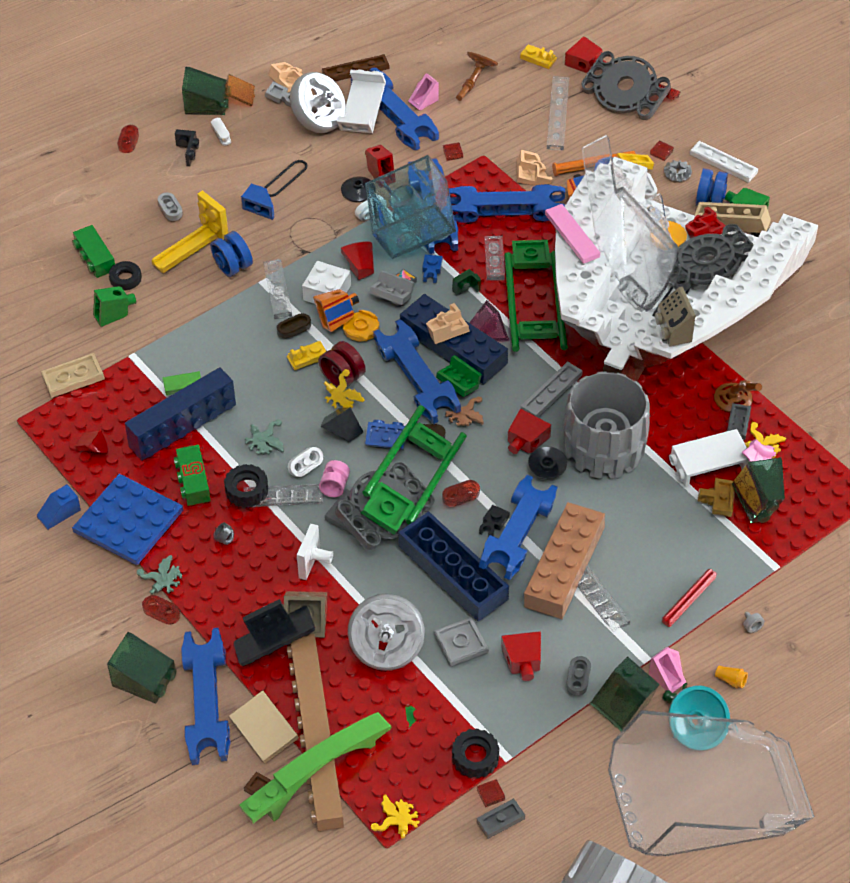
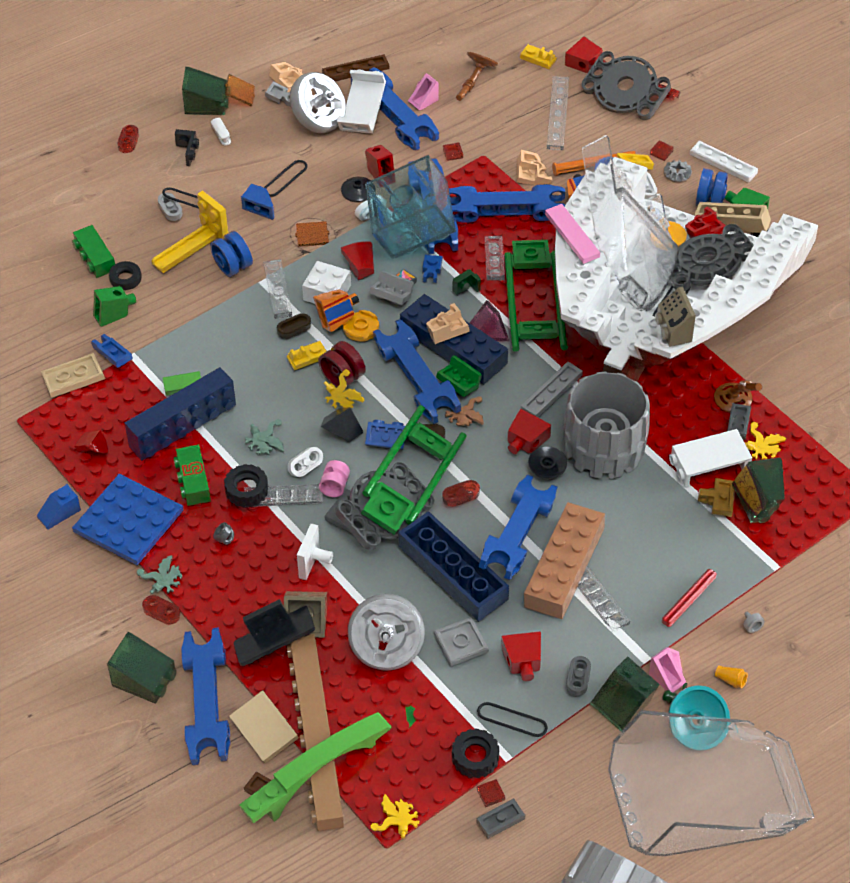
black plate [479,504,510,537] -> none
bright pink arm [742,439,776,477] -> none
none -> blue hinge [91,334,133,368]
none -> black piece [162,187,199,209]
none -> clear orange piece [295,221,330,247]
none -> black piece [477,702,548,737]

